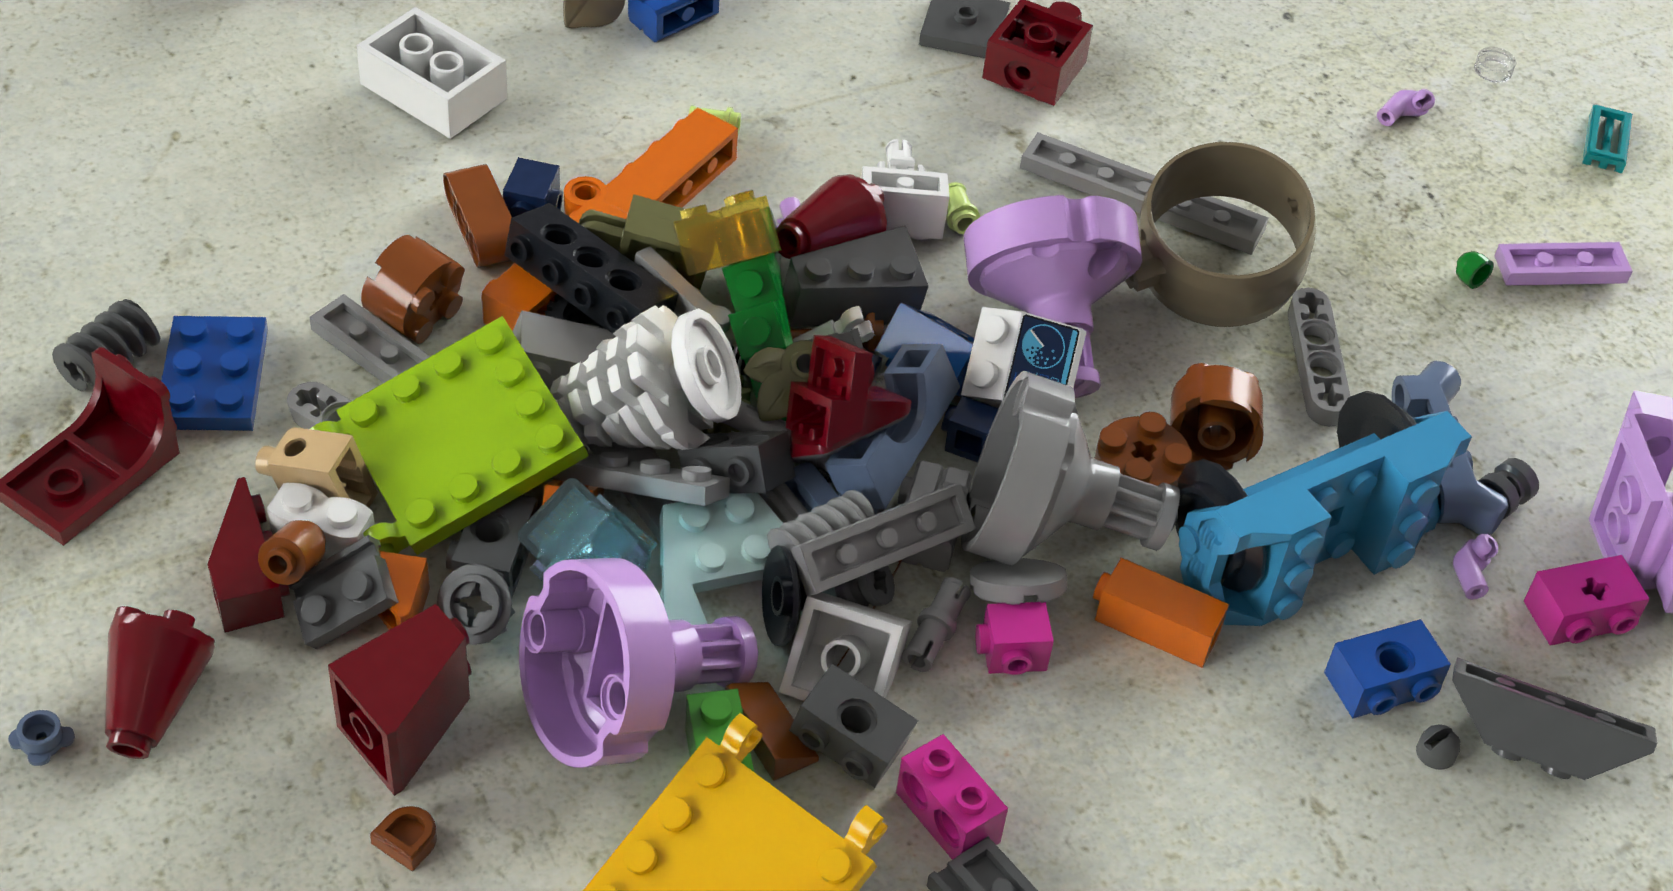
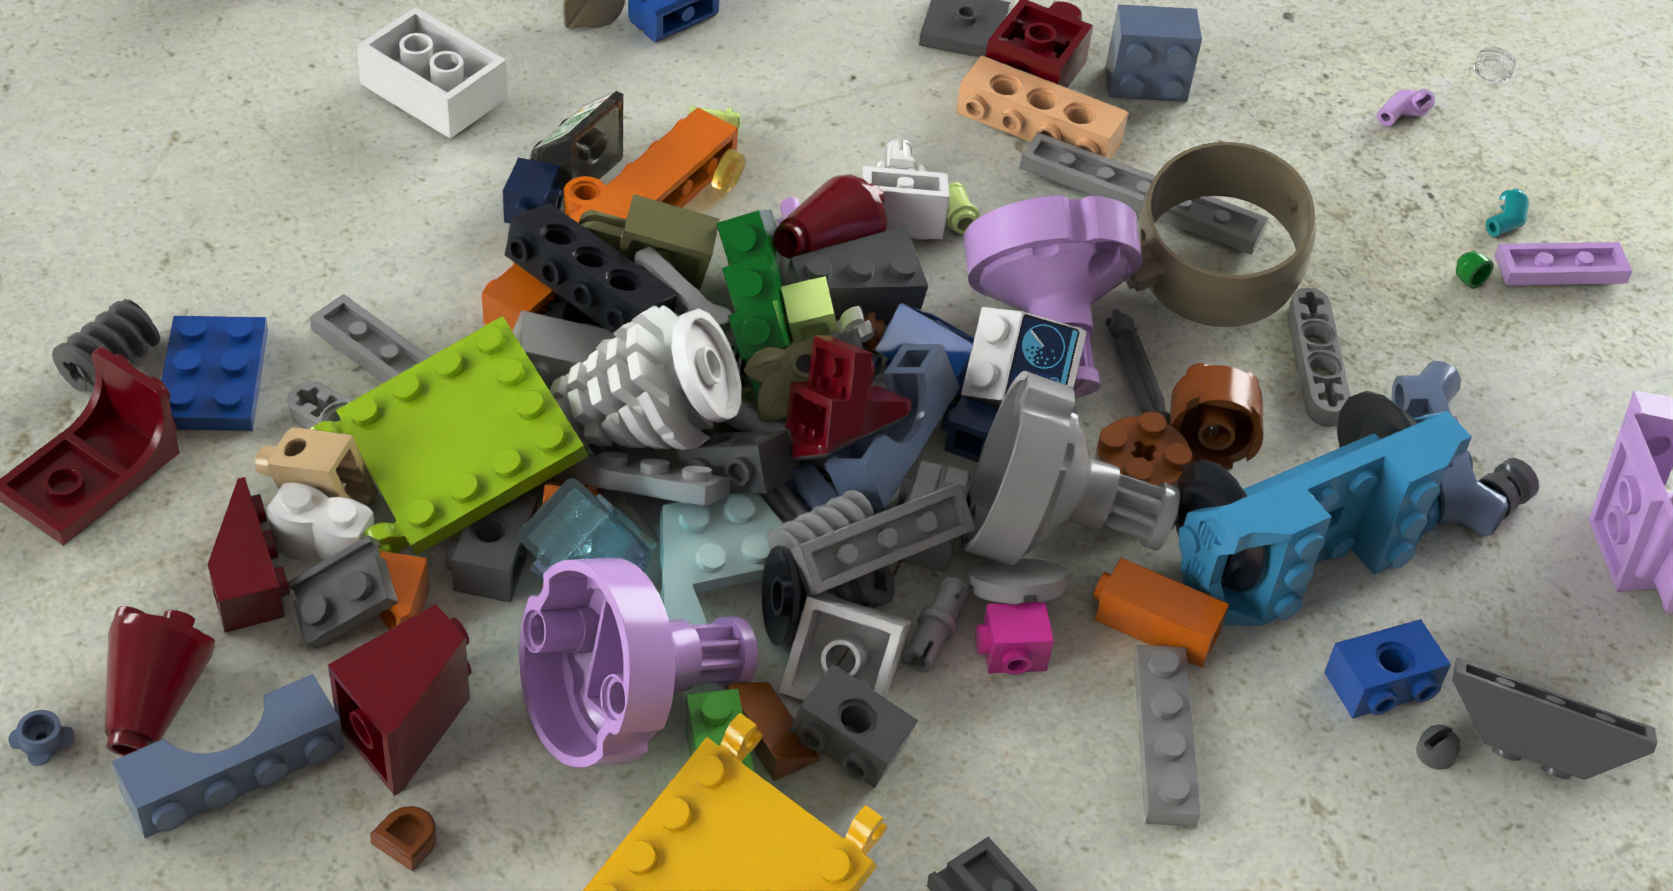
dark orange brick [258,520,326,585] -> none
dark orange brick [361,235,465,344] -> none
dark grey gear [437,564,515,645] -> none
dark orange beam [443,164,512,268] -> none
clear yellow brick [672,190,781,276] -> none
dark pink brick [896,734,1008,859] -> none
lavender arm [1453,534,1498,600] -> none
dark pink brick [1524,555,1650,646] -> none
teal tile [1582,104,1633,173] -> none
none -> sand blue arch [112,674,344,838]
none -> clear smoke slope [530,91,624,199]
none -> clear yellow tile [712,148,746,193]
none -> yellowish green brick [781,276,839,342]
none -> light nougat brick [956,55,1129,159]
none -> sand blue brick [1105,4,1202,102]
none -> dark grey wheel [1105,309,1170,425]
none -> light grey plate [1134,644,1200,827]
none -> teal arm [1485,188,1529,237]

